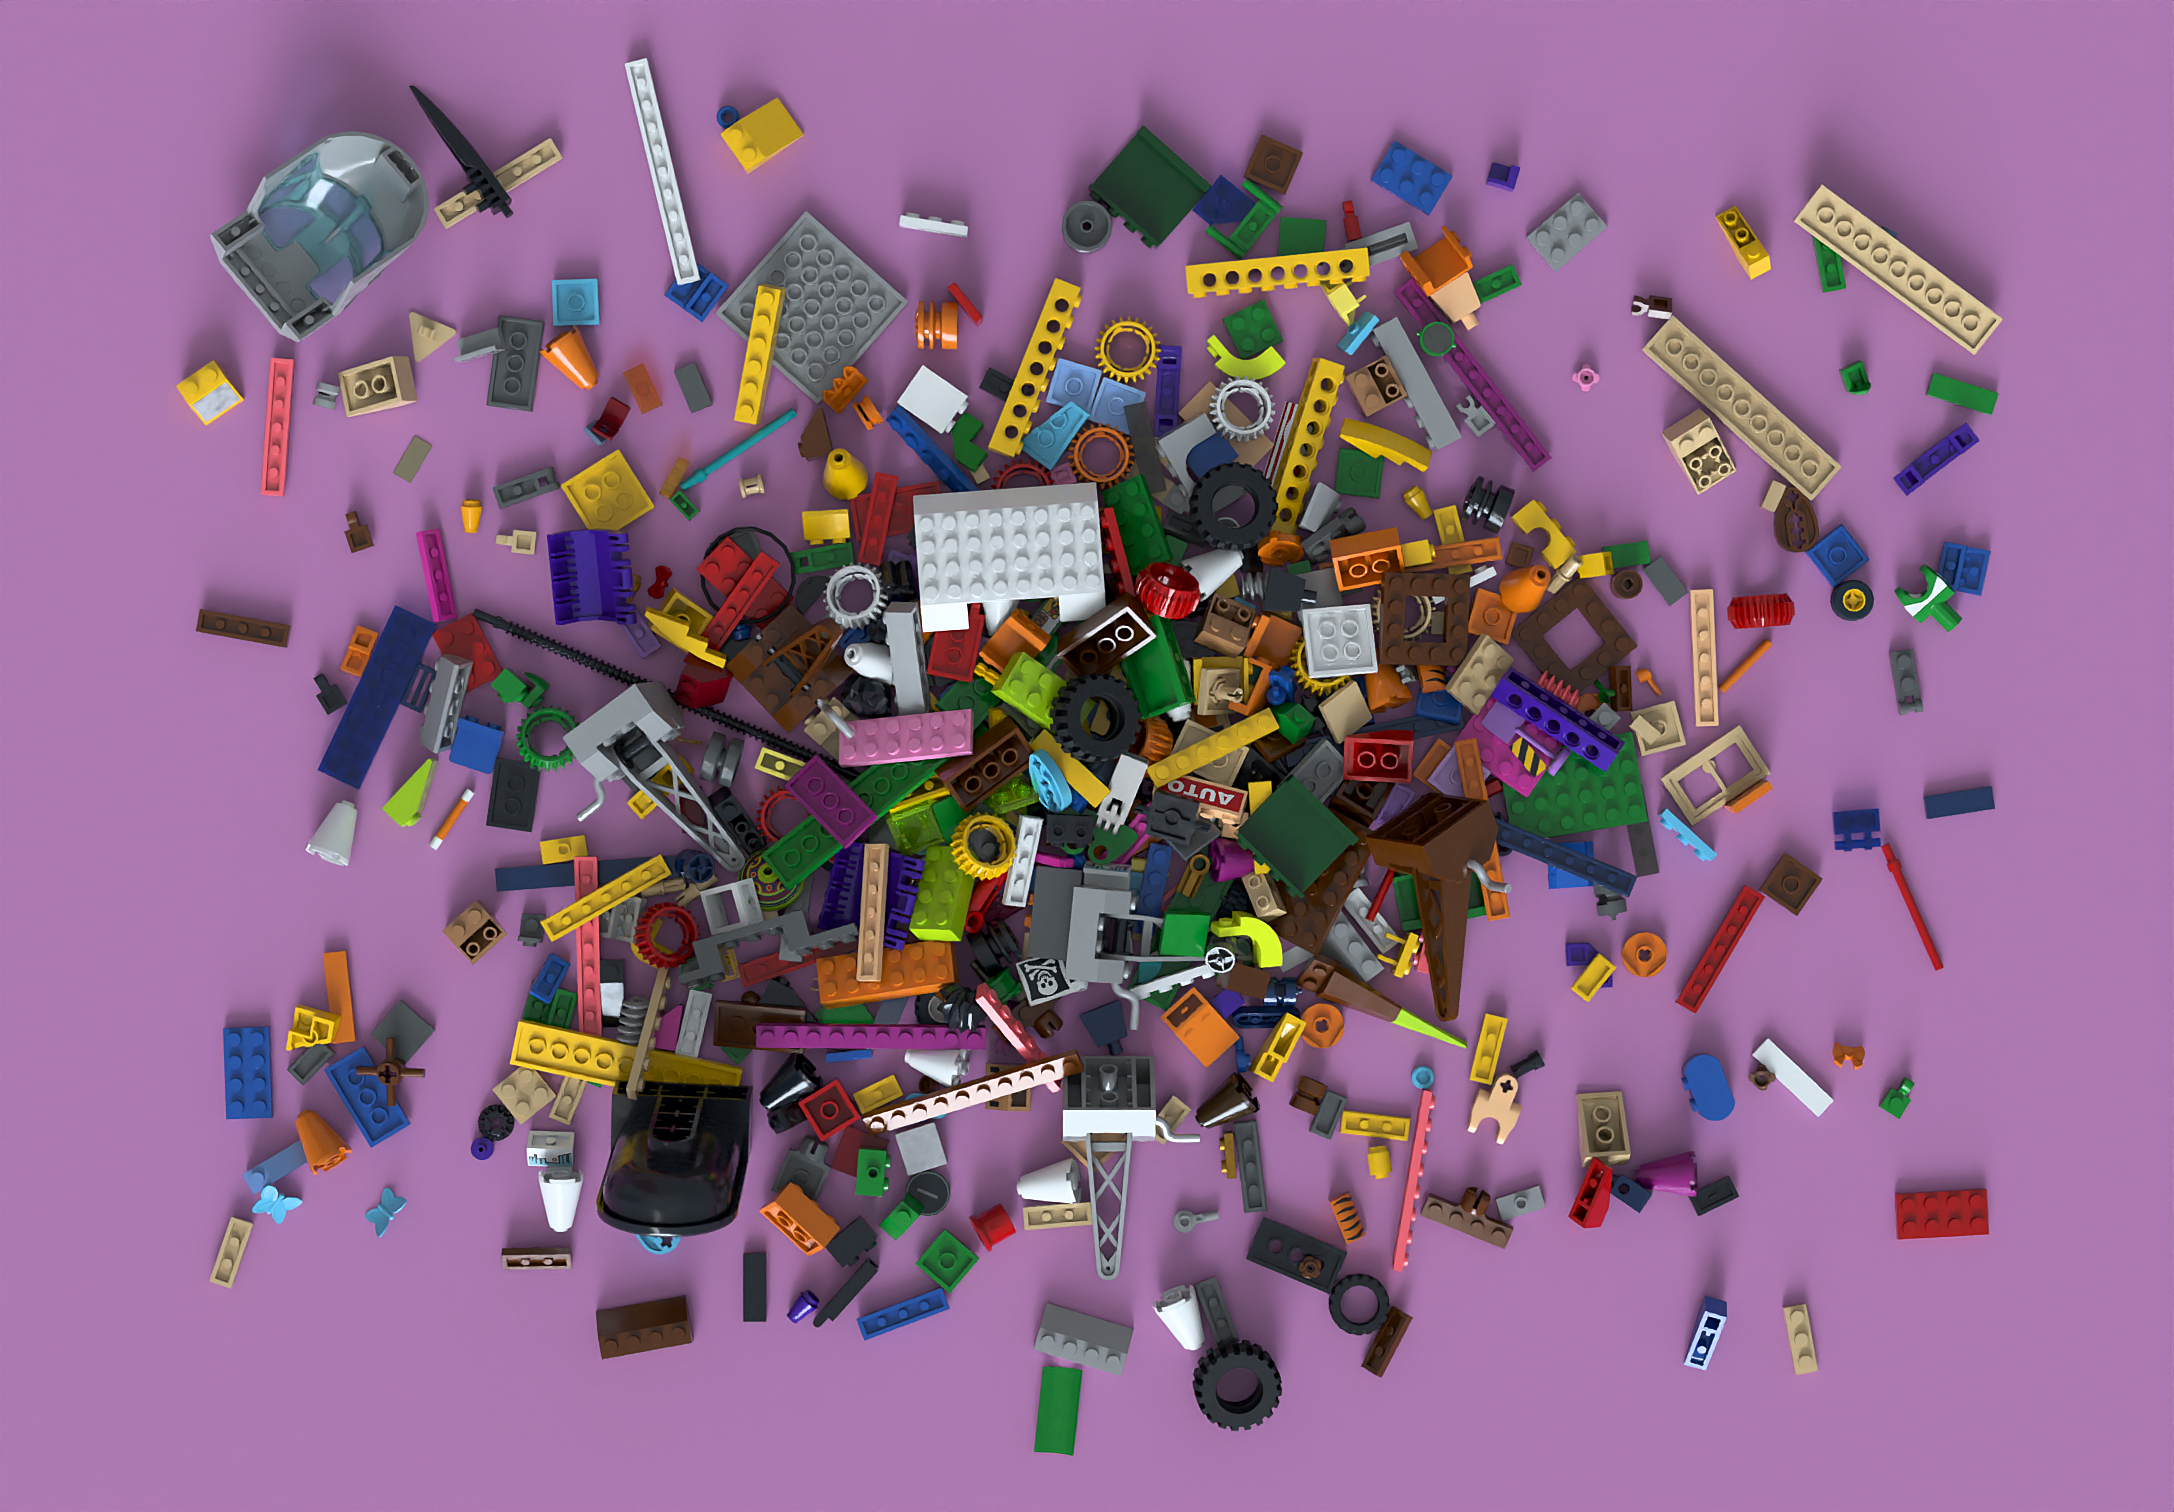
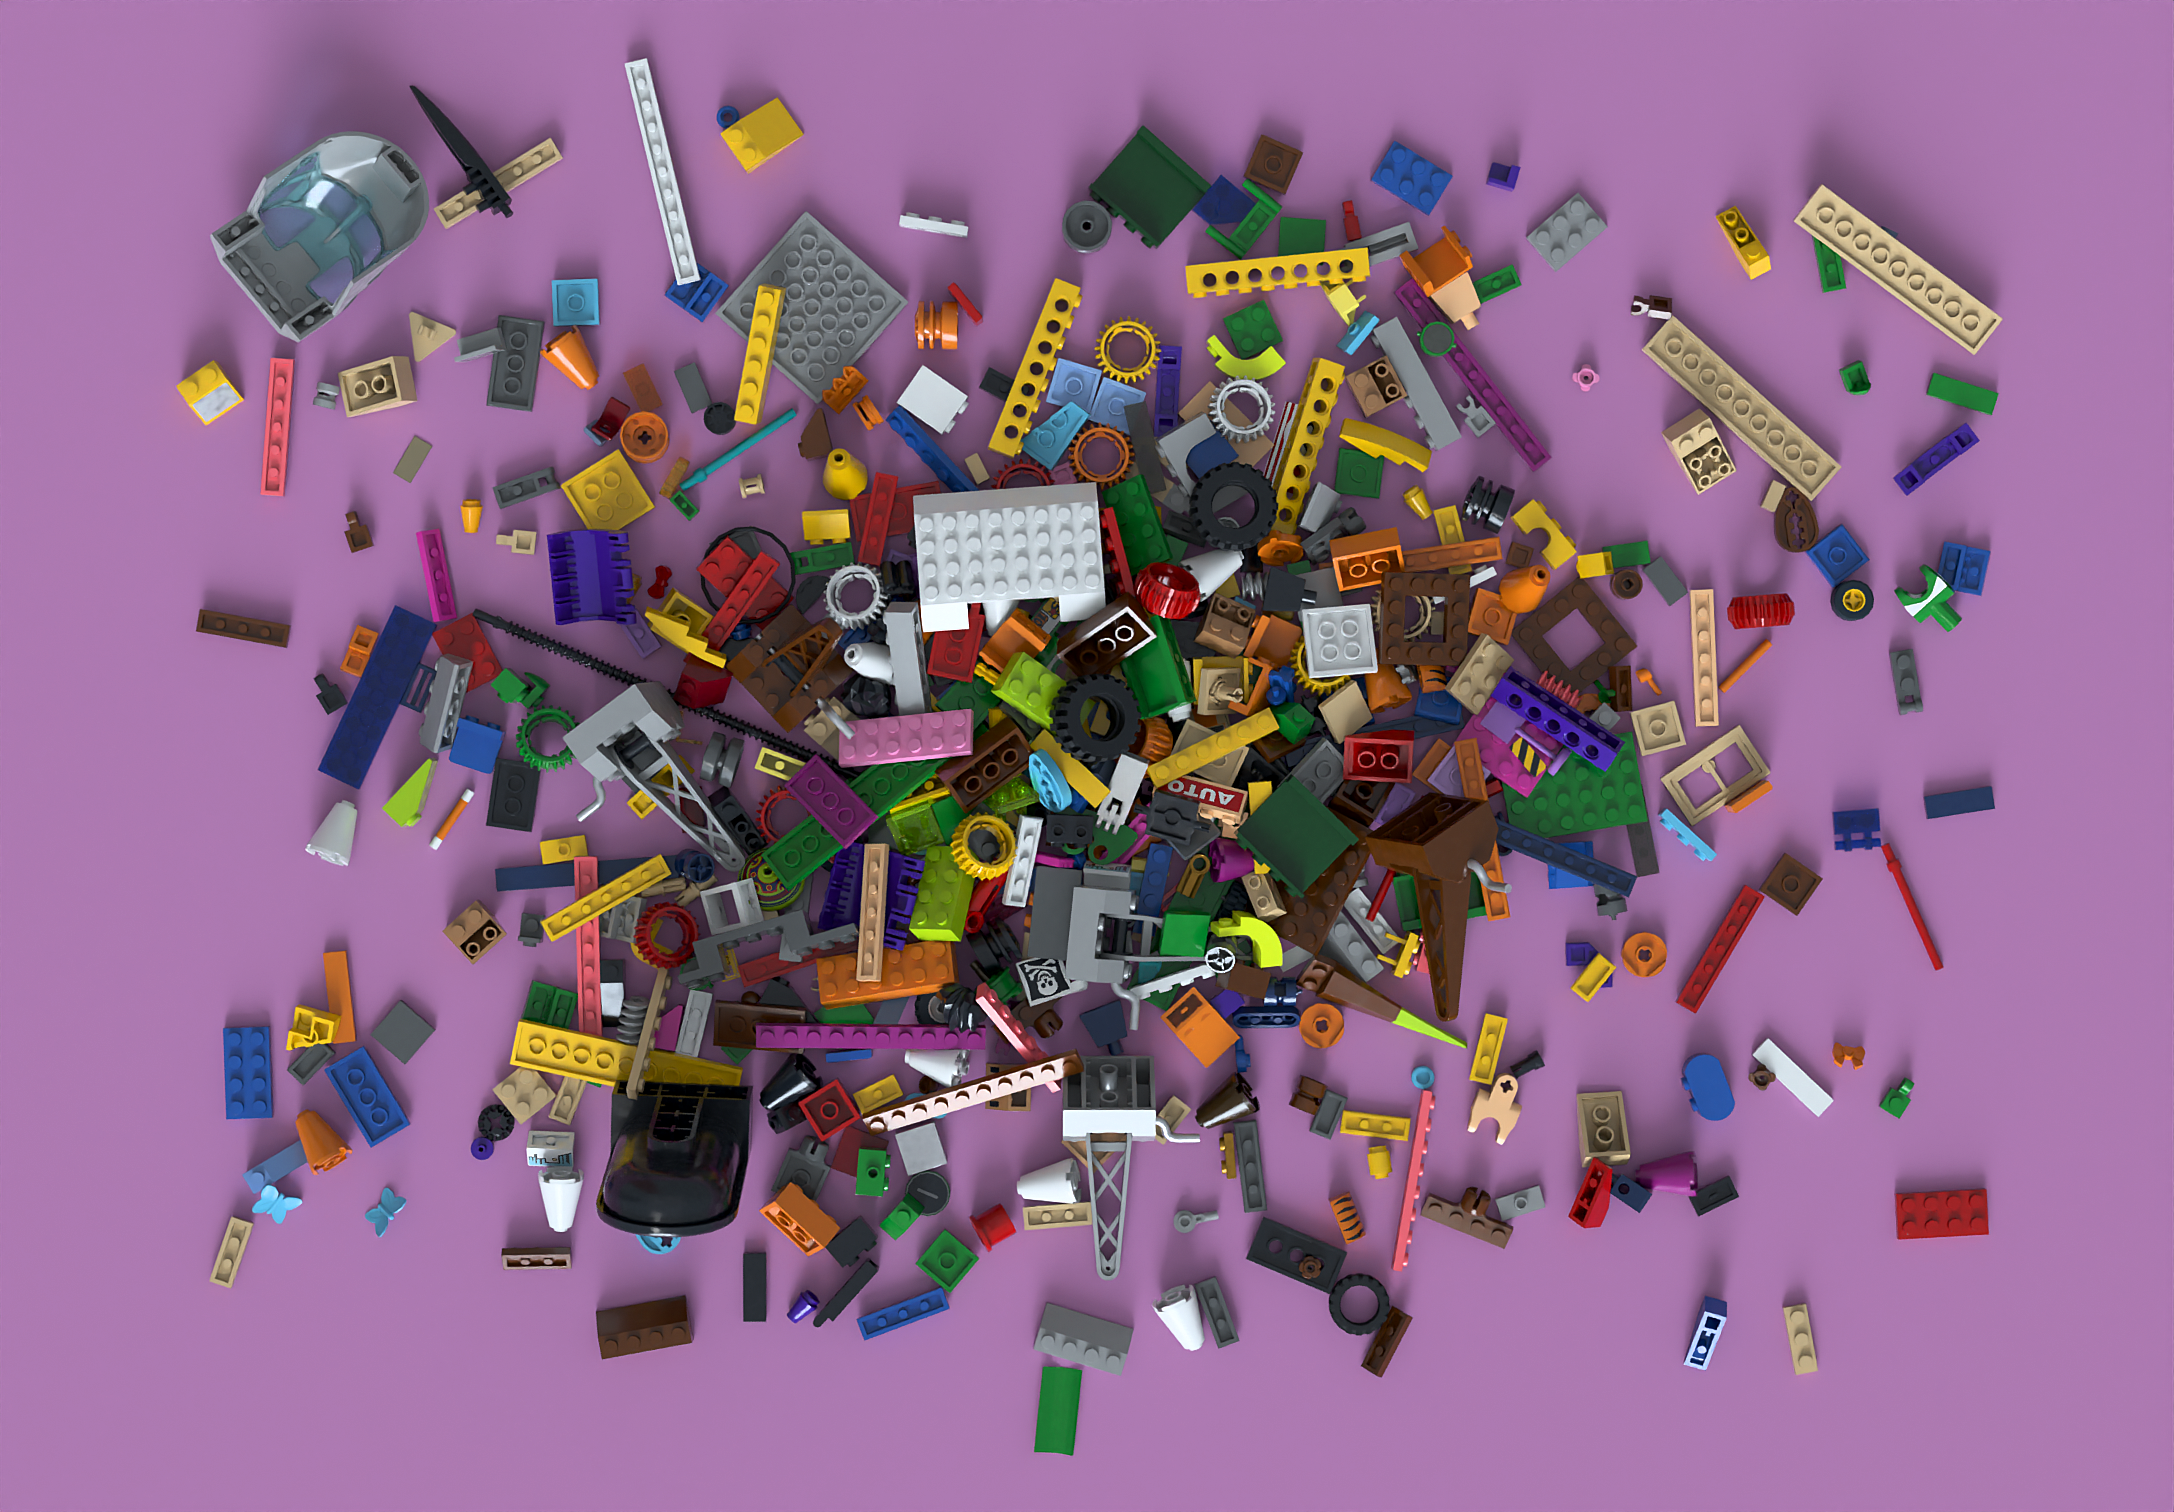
reddish brown bar [356,1037,425,1106] -> none
blue plate [528,953,571,1004] -> none
green tile [951,412,988,473] -> none
black tyre [1192,1339,1282,1431] -> none
yellow slope [1249,1012,1306,1082] -> none
yellow brick [1401,539,1436,568] -> none
tan axle [1547,554,1583,594] -> none
tan piece [1629,715,1661,744] -> none
none -> orange wheel [620,411,669,464]
none -> black wheel [704,402,737,435]

